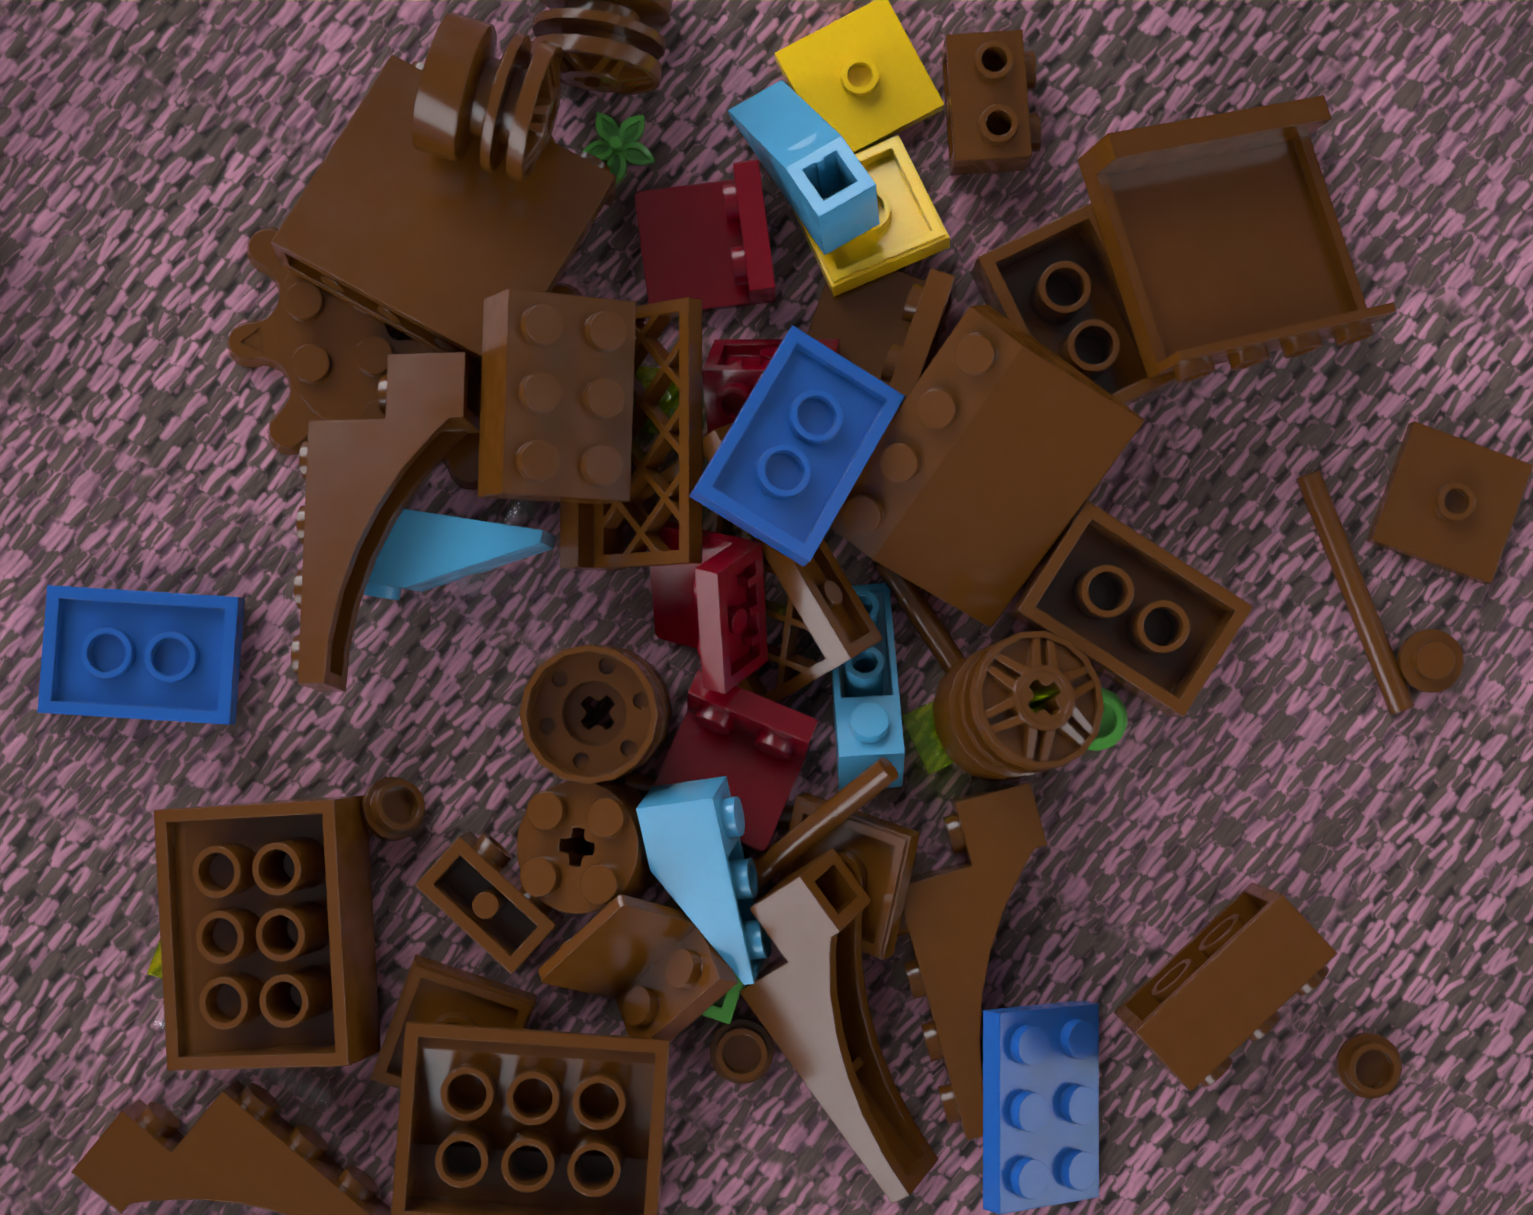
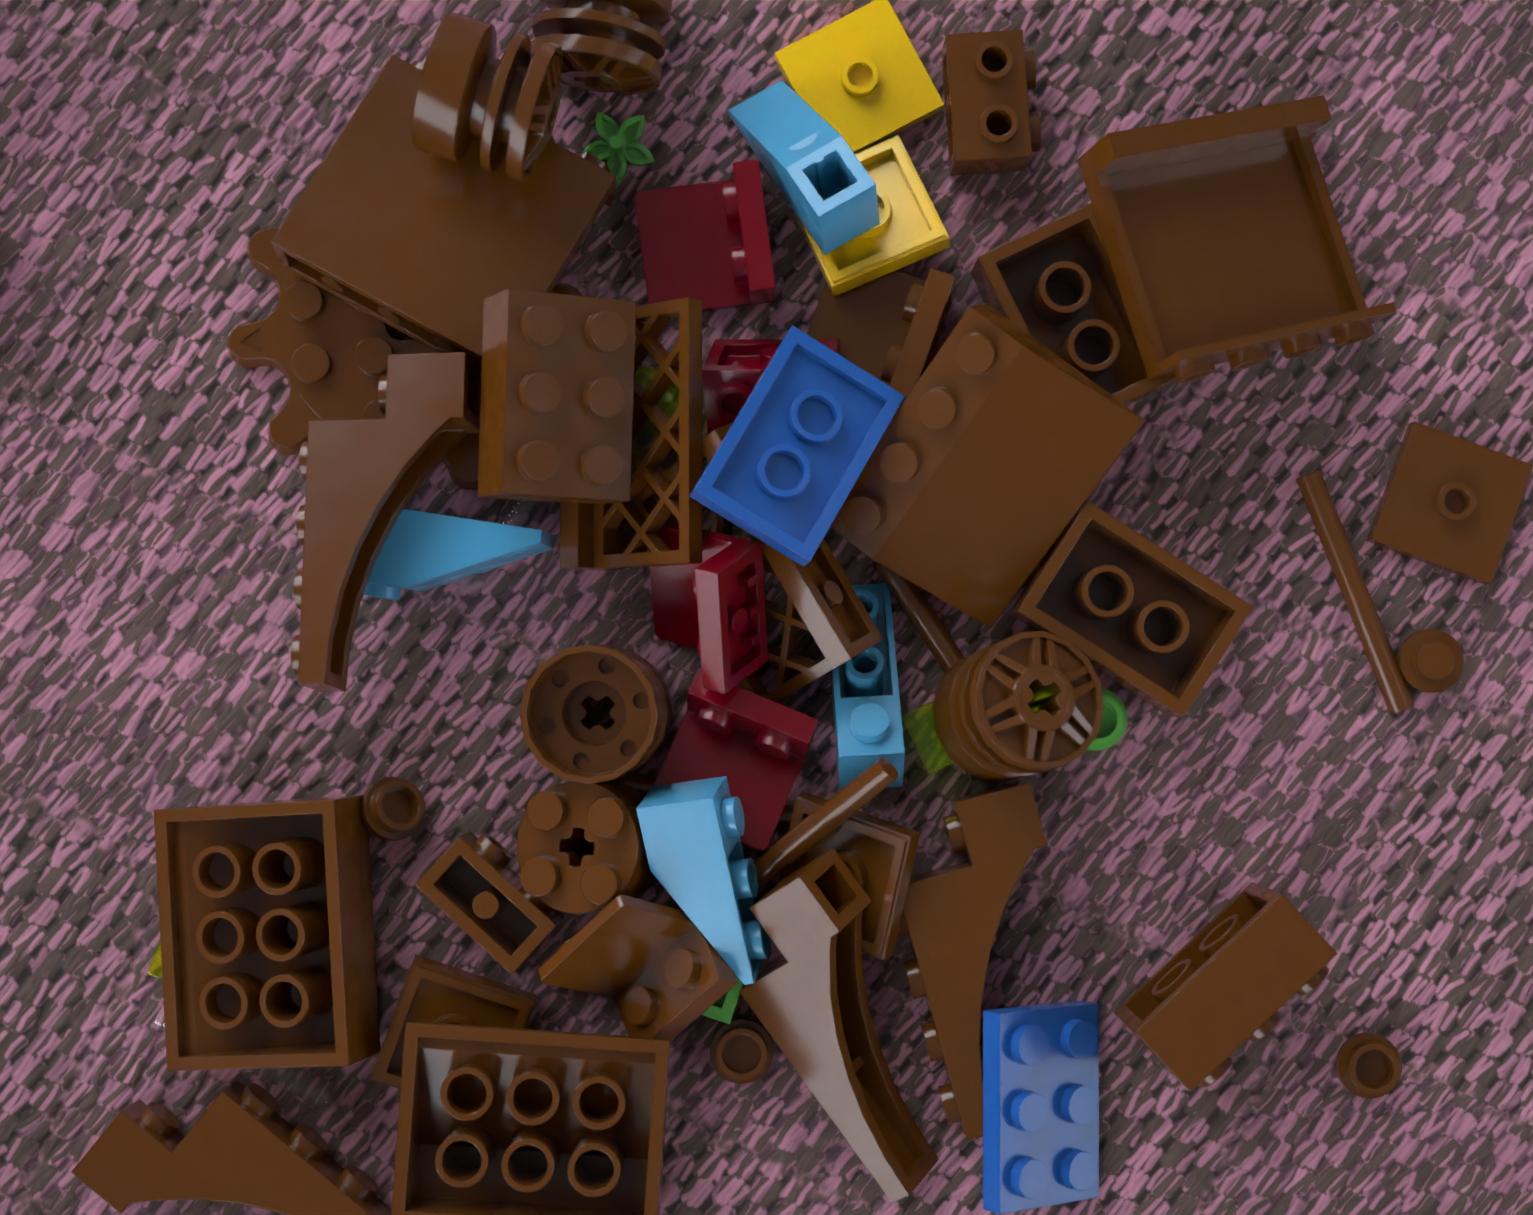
blue plate [37,585,245,725] -> none

